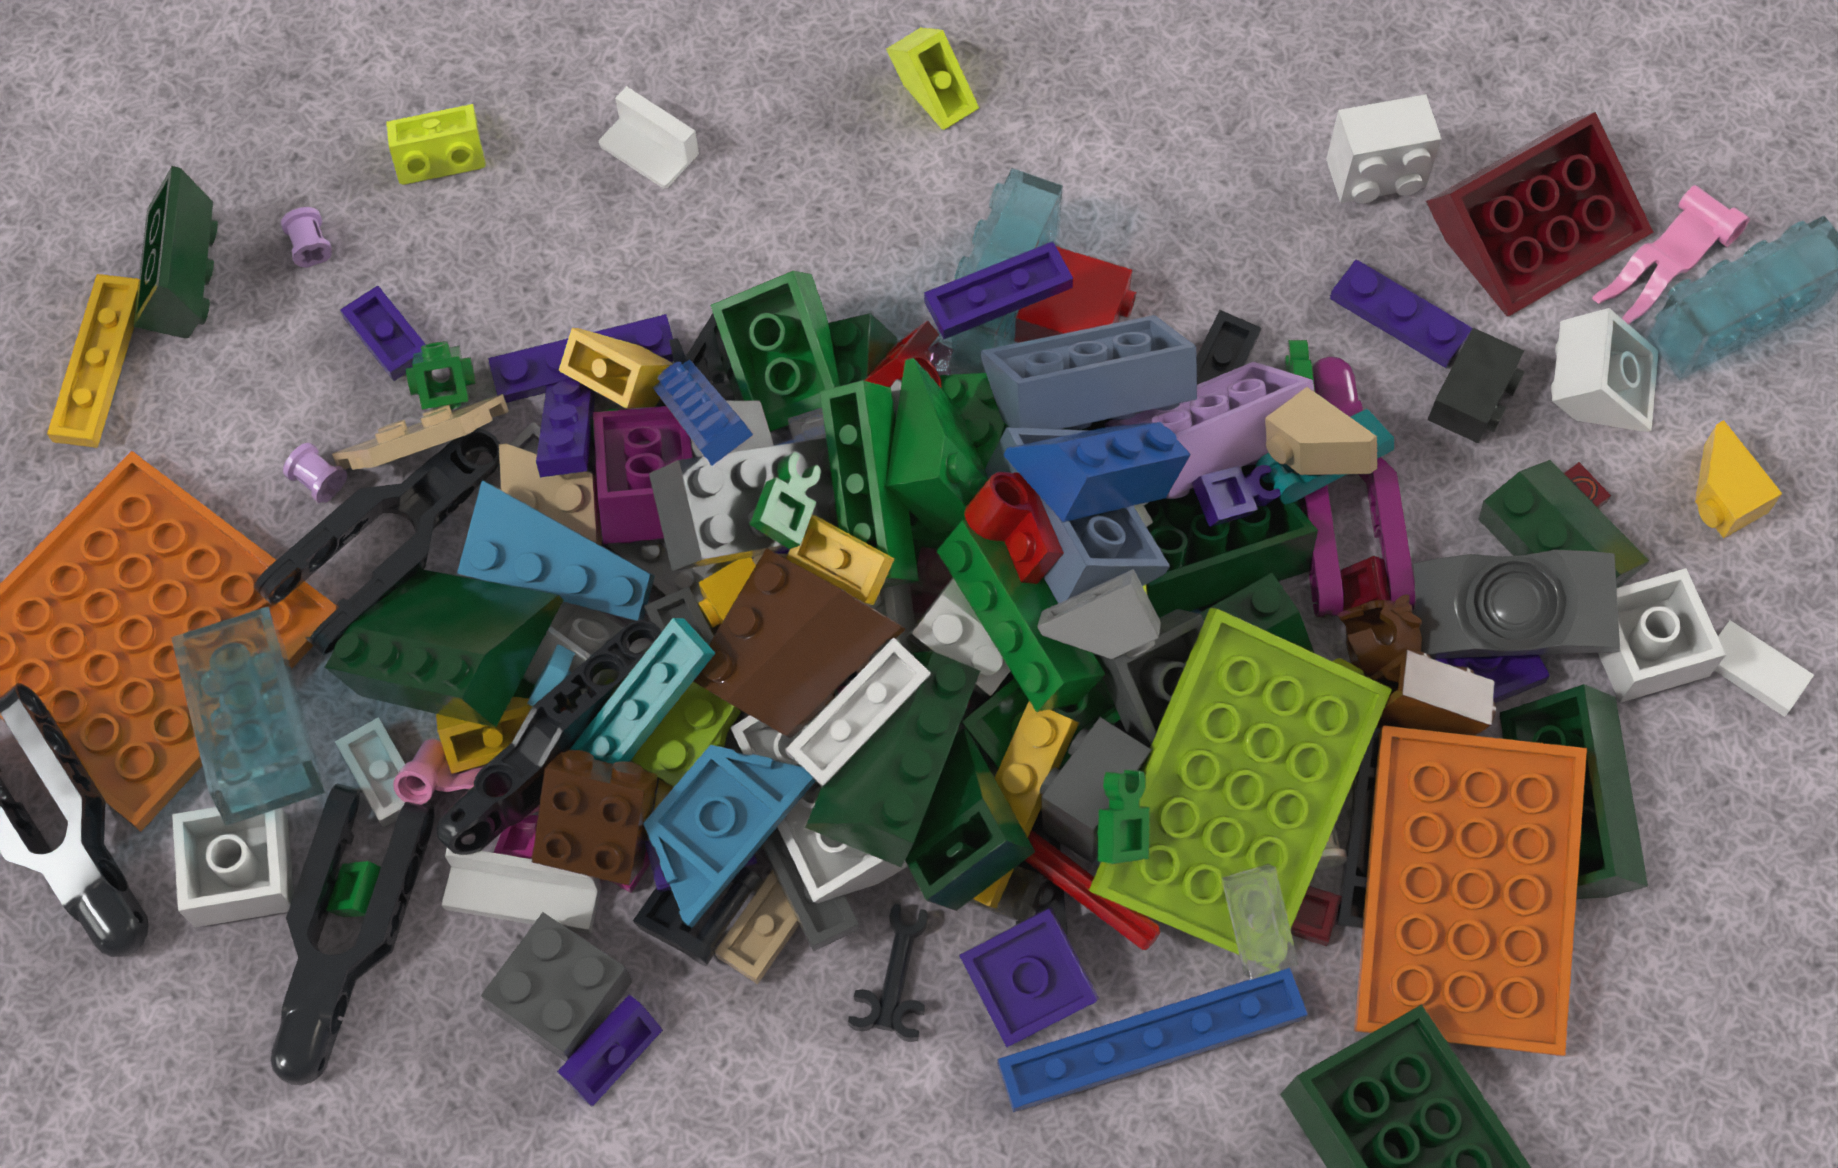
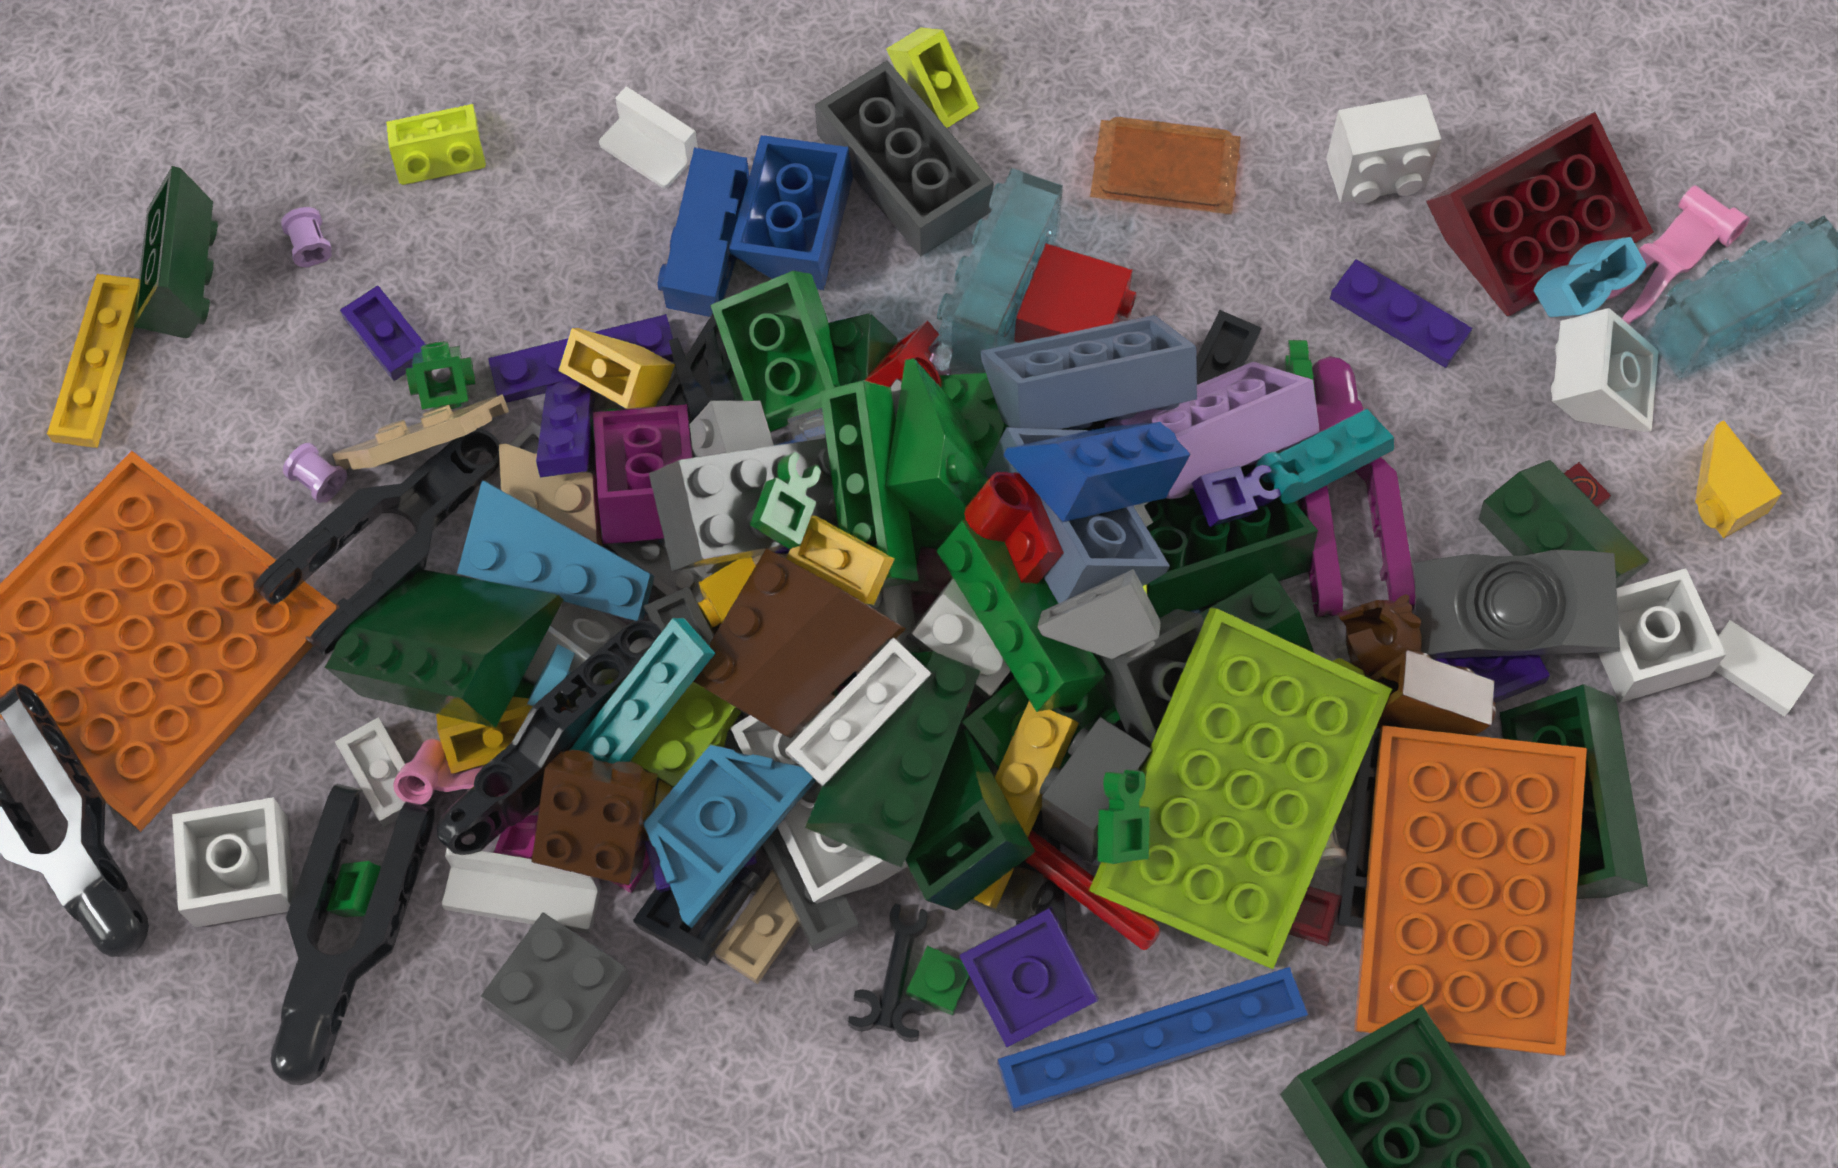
clear light blue brick [171,606,326,826] -> none
dark purple plate [557,994,663,1107] -> none
blue plate [653,359,753,466] -> none
dark purple plate [924,241,1073,339] -> none
clear plate [1221,864,1299,980] -> none
tan slope [1265,387,1377,475] -> none
dark red tile [1340,556,1391,611] -> none
pearl dark grey brick [1428,327,1525,443] -> none
none -> blue wedge [658,147,749,317]
none -> blue slope [729,135,853,290]
none -> dark grey brick [815,60,994,257]
none -> green plate [906,946,970,1016]
none -> clear orange piece [1090,117,1241,215]
none -> medium azure brick [1533,237,1647,317]

